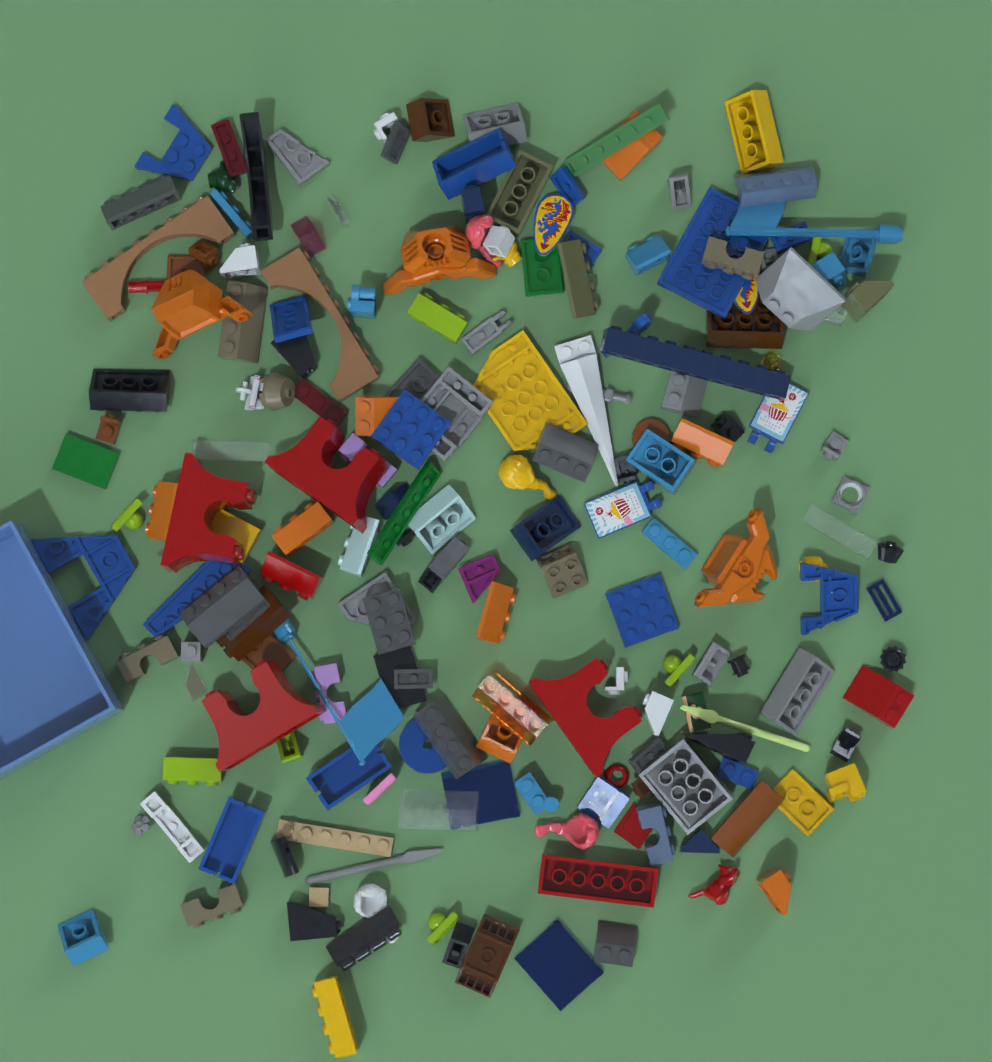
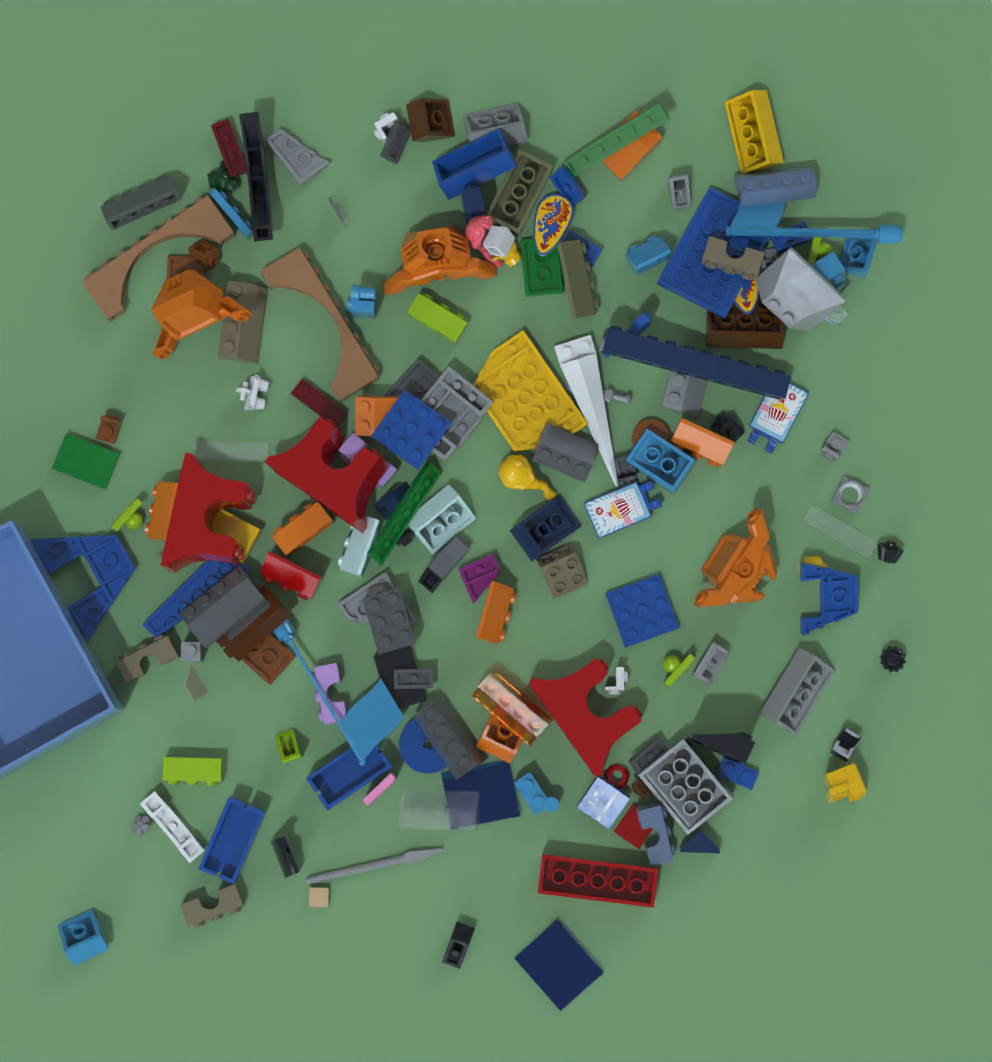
black slope [89,369,170,412] -> none
red axle [128,279,165,294] -> none
blue wing [134,104,213,182] -> none
red piece [201,660,326,772] -> none
white slope [220,243,261,280] -> none
dark tan cone [259,372,295,411] -> none
blue tile [270,295,313,343] -> none
black slope [271,335,316,379] -> none
tan plate [276,819,394,857] -> none
black slope [287,901,341,941] -> none
clear pink slope [290,216,326,258] -> none
yellow slope [311,975,359,1058] -> none
black windscreen [326,906,402,971] -> none
white hair [353,884,398,944] -> none
lime tile [426,911,461,946] -> none
reddish brown plate [455,914,520,998] -> none
light grey hinge [460,310,513,355] -> none
coral hair [534,813,599,850] -> none
dark grey slope [593,921,637,967] -> none
dark azure plate [641,518,698,569] -> none
white slope [641,691,674,736] -> none
yellowish green piece [680,705,810,752] -> none
dark green piece [681,691,711,733] -> none
red animal [688,864,740,905] -> none
dark orange brick [711,779,785,857] -> none
black brick [727,654,750,678] -> none
orange slope [756,867,792,916] -> none
clear yellow tile [761,352,781,371] -> none
yellow tile [773,769,834,837] -> none
olive slope [841,281,895,323] -> none
red slope [842,665,915,729] -> none
clear blue tile [866,579,902,622] -> none

